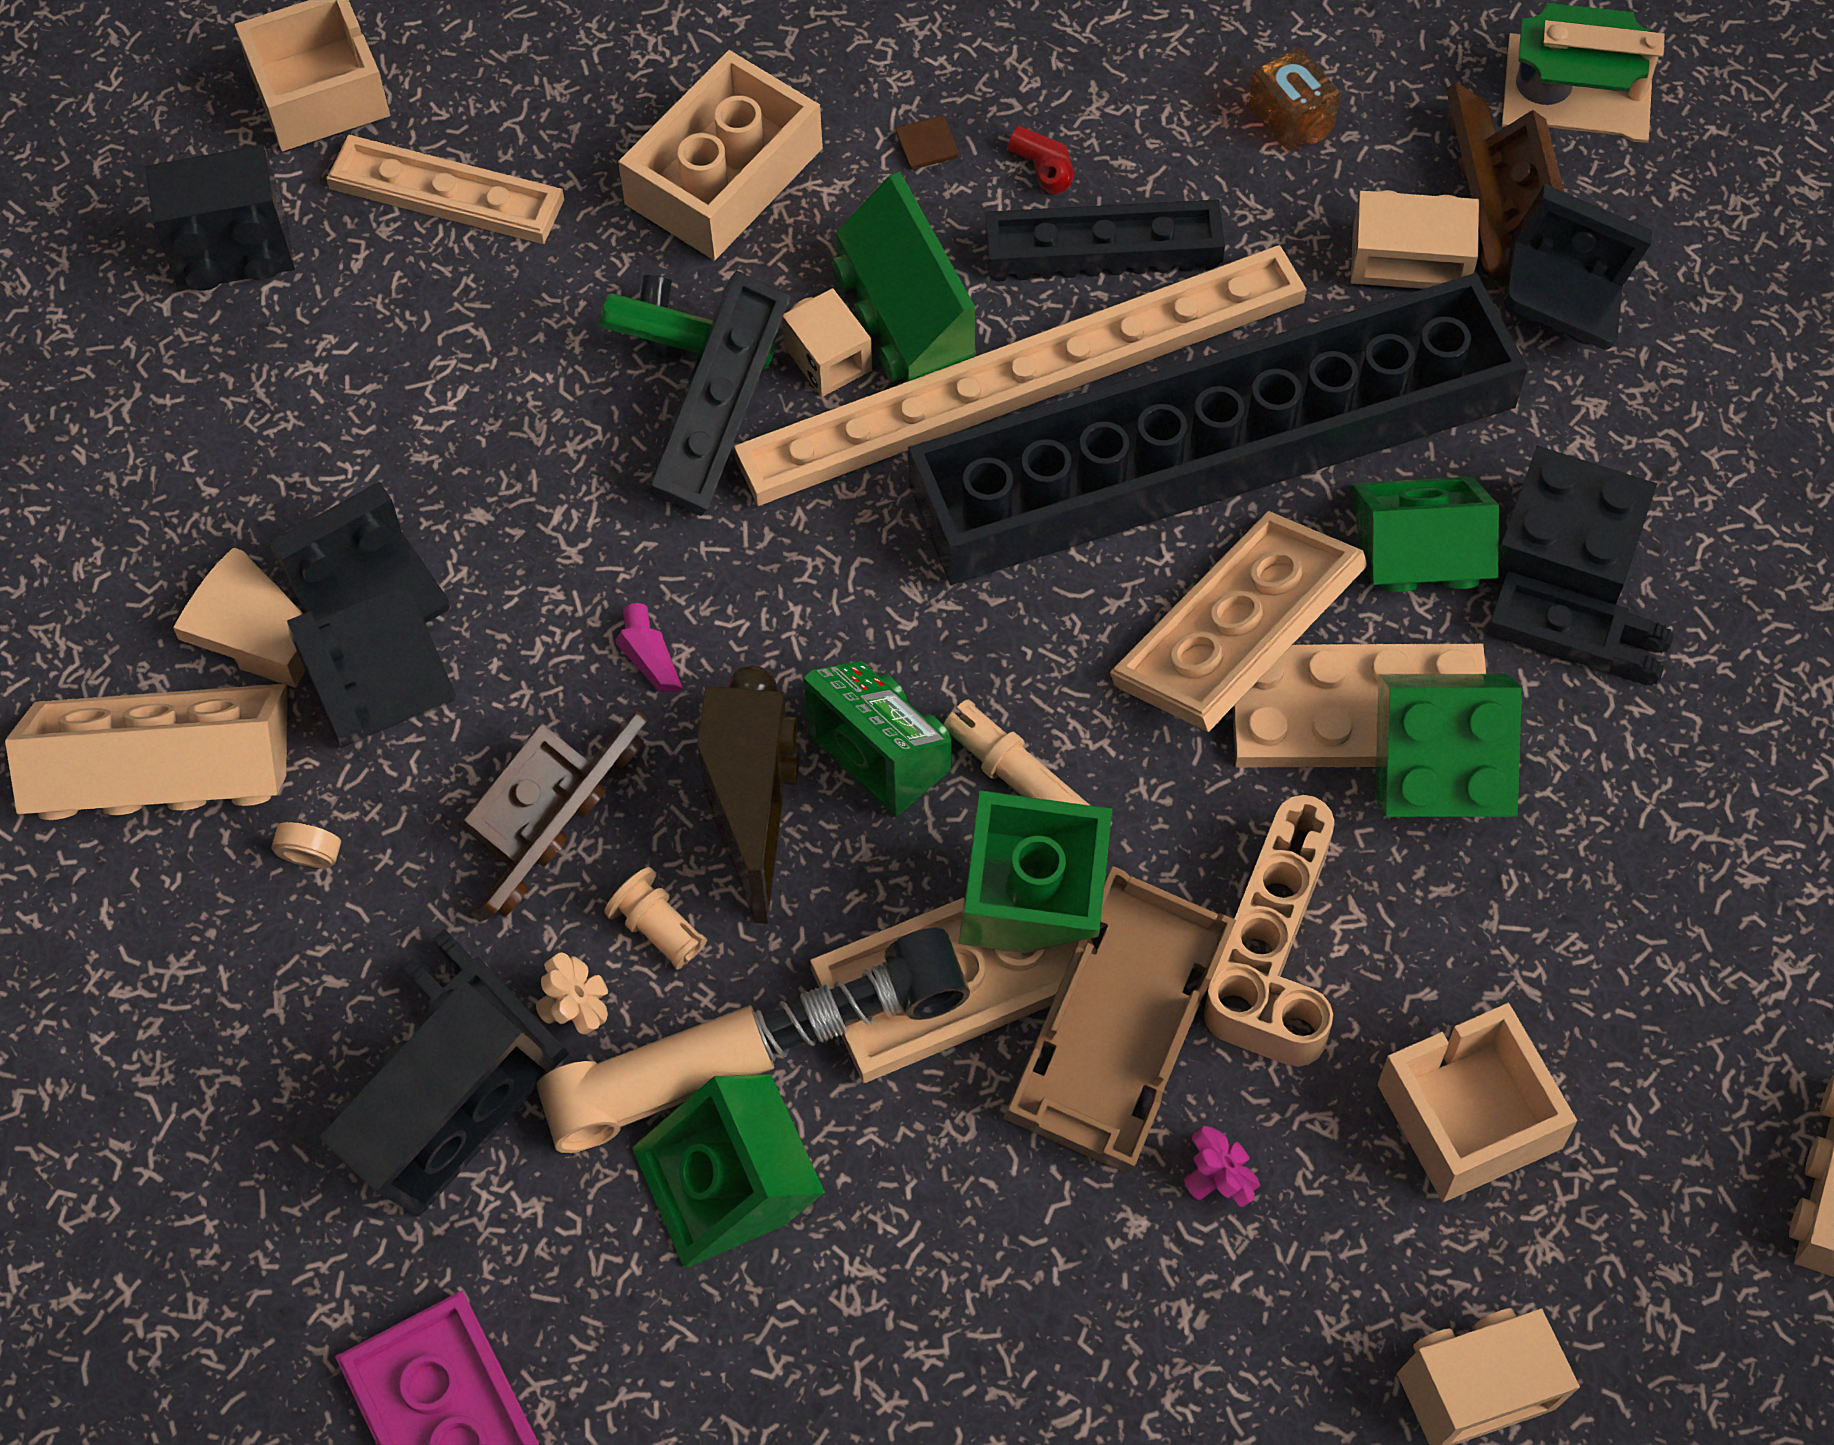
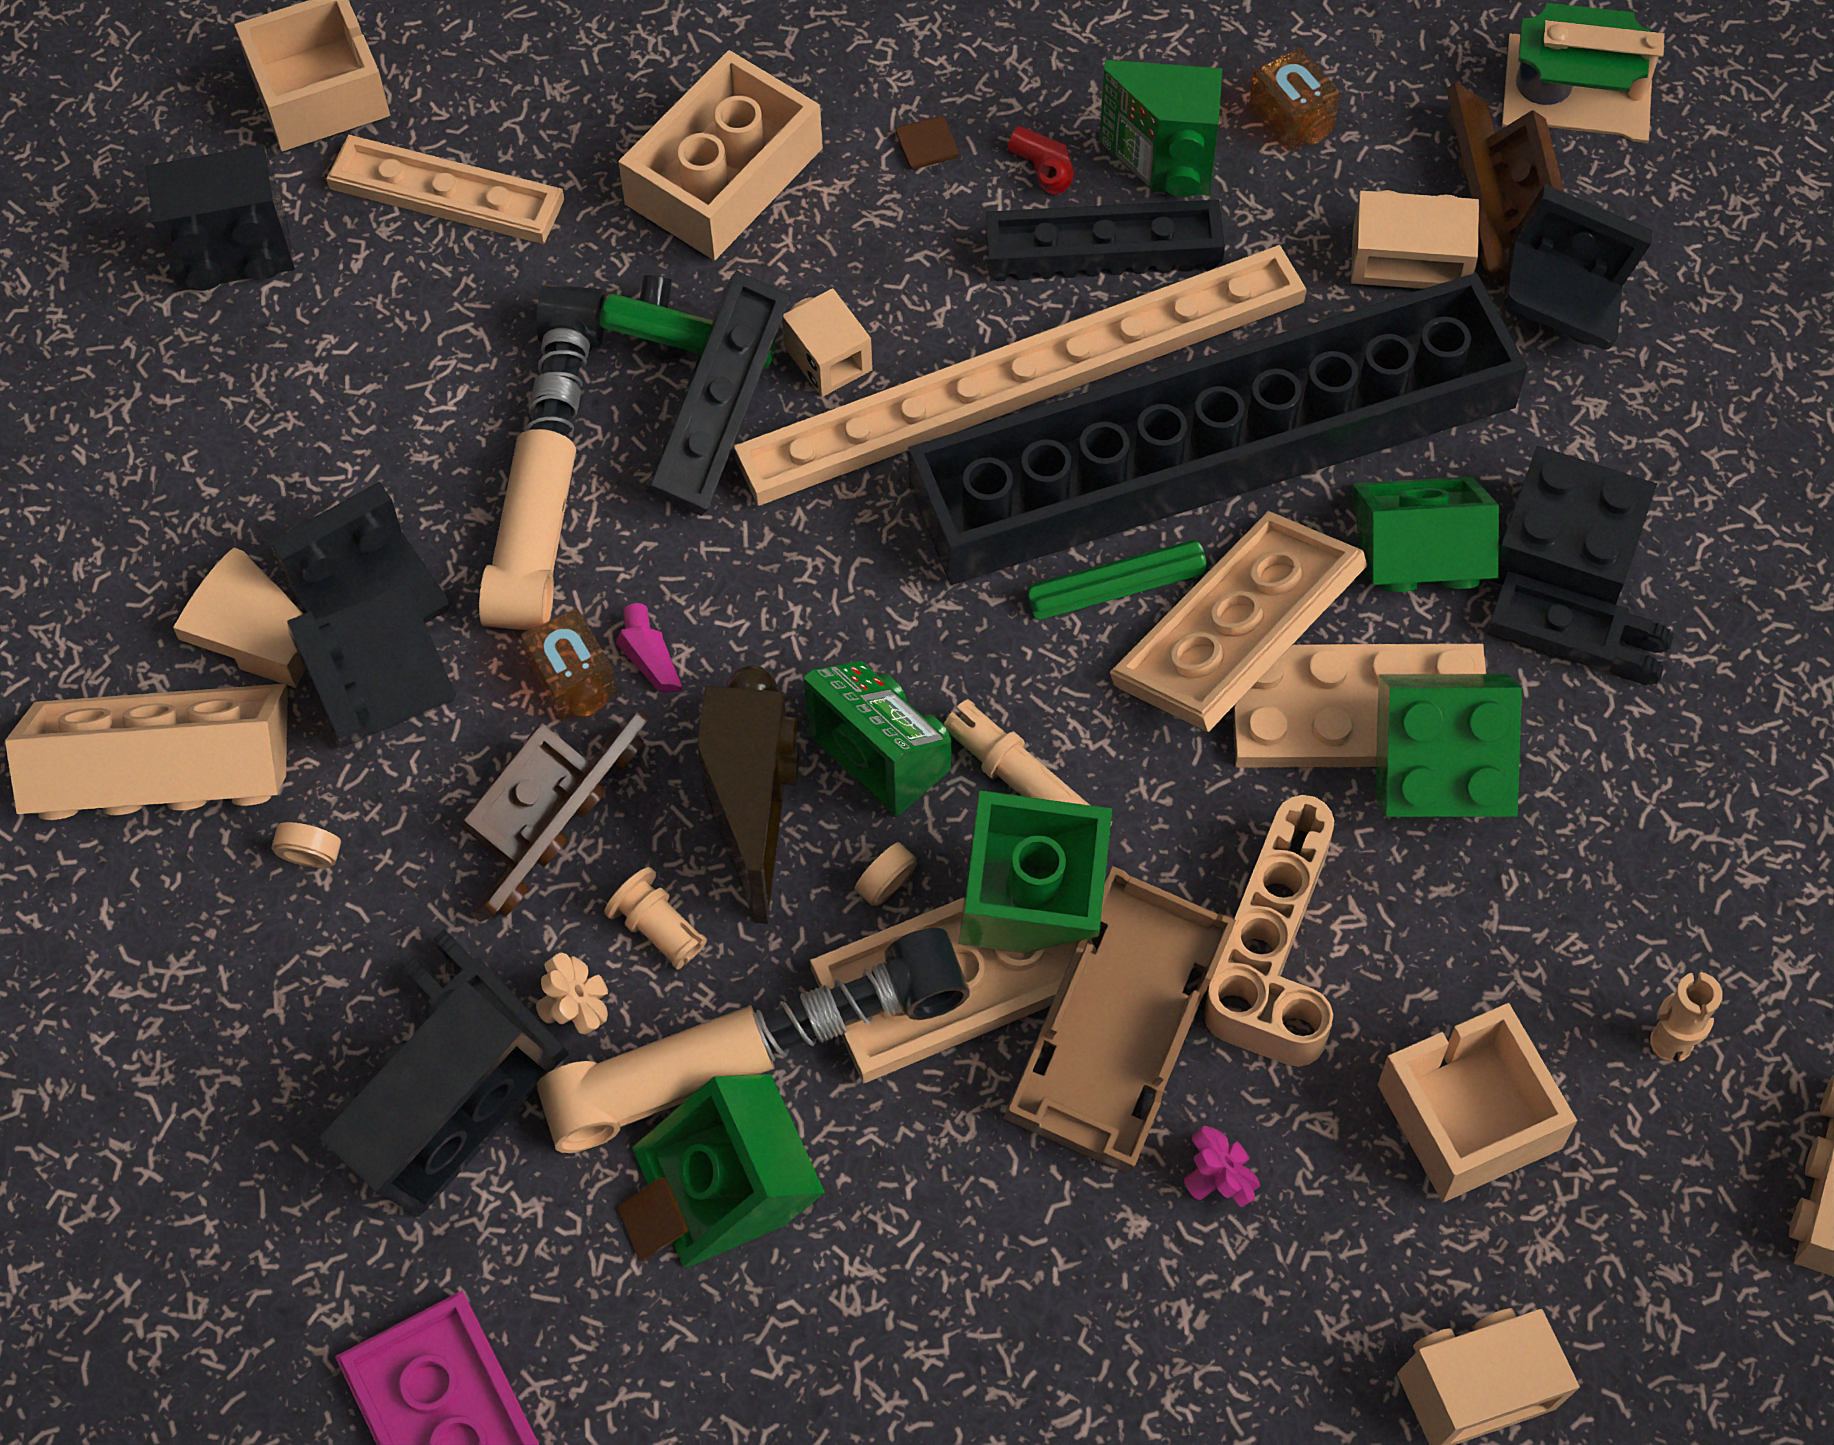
green slope [831,172,975,384] -> none
none -> light nougat piece [479,284,606,632]
none -> clear orange brick [521,608,617,721]
none -> reddish brown piece [618,1177,688,1261]
none -> light nougat tile [855,842,917,906]
none -> green axle [1027,540,1206,620]
none -> green slope [1099,60,1223,197]
none -> light nougat pin [1650,972,1722,1062]

